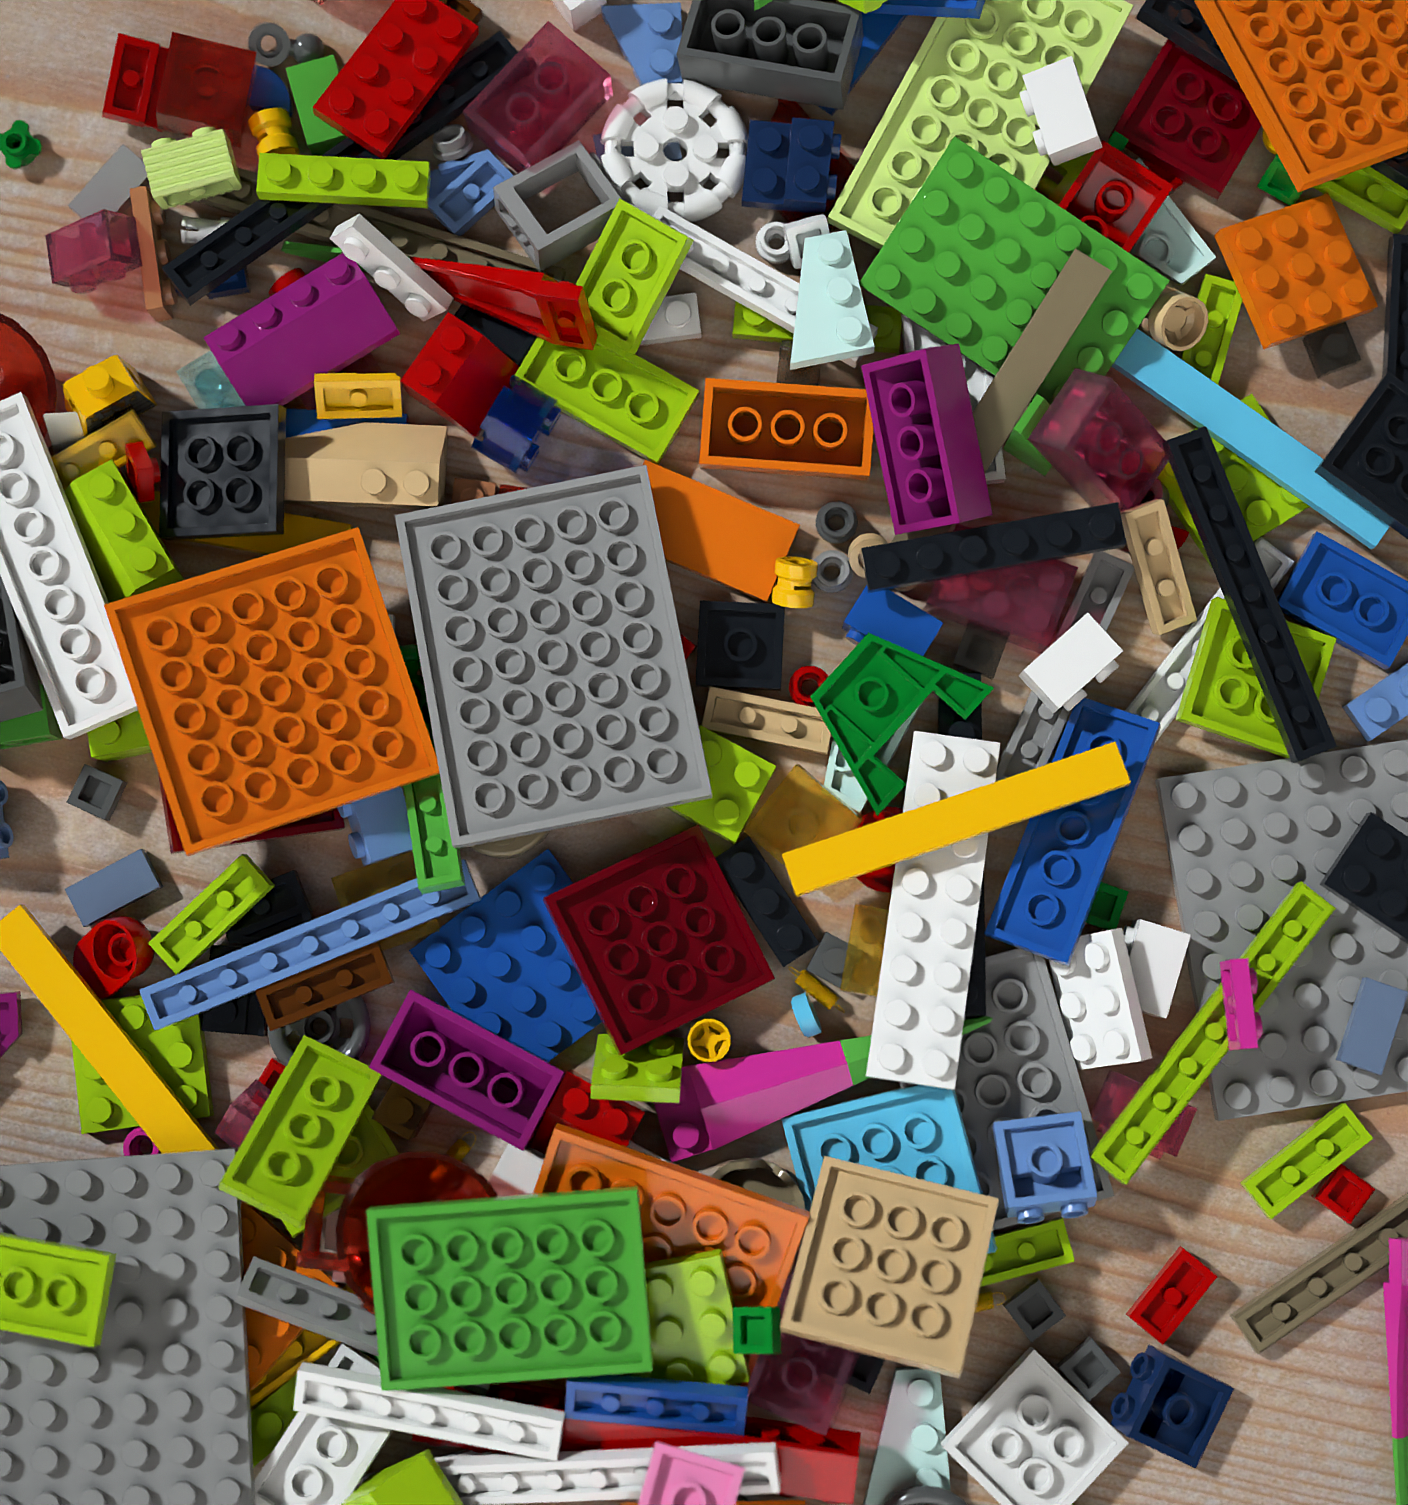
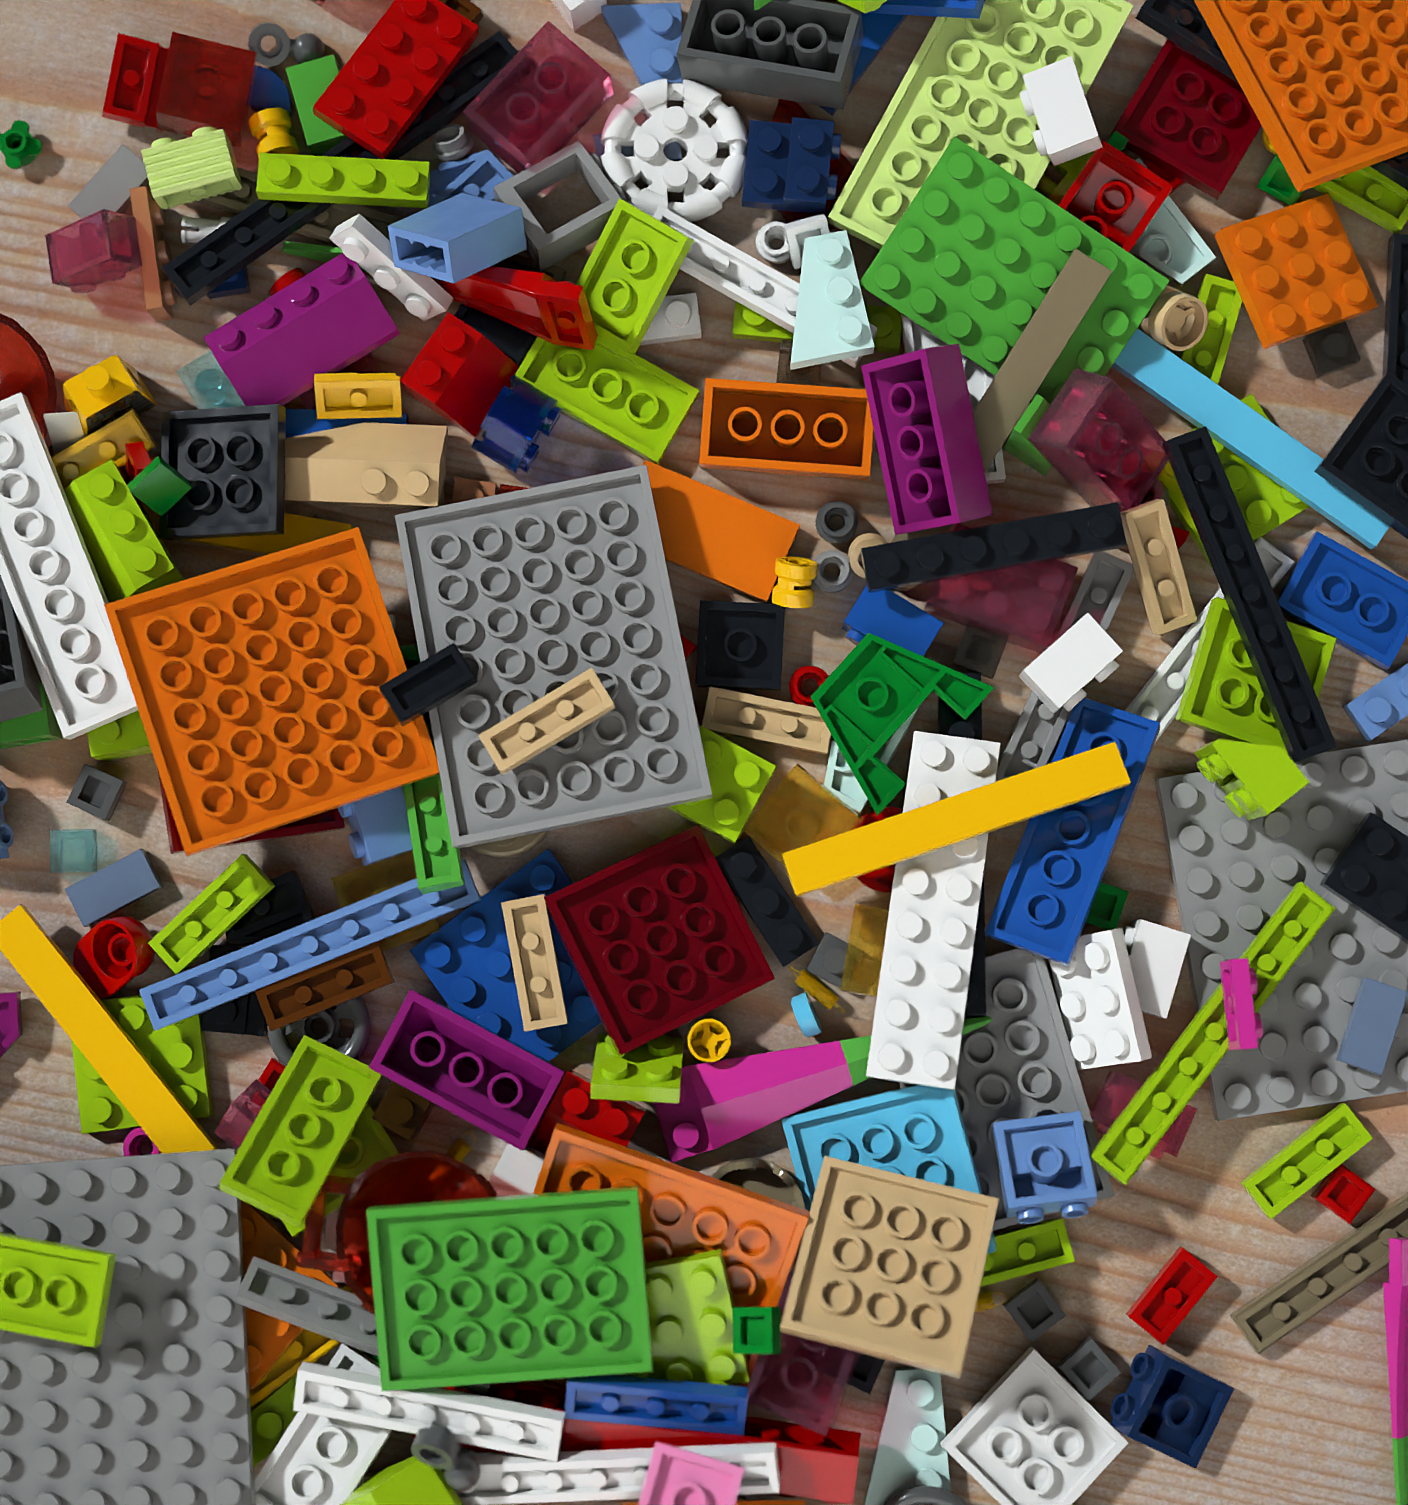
none -> clear light blue tile [50,829,97,873]
none -> green tile [128,456,192,517]
none -> black tile [379,643,477,727]
none -> medium blue brick [388,193,527,283]
none -> dark grey plate [411,1425,480,1491]
none -> tan plate [478,668,616,776]
none -> tan plate [501,894,569,1032]
none -> lime slope [1194,739,1310,821]

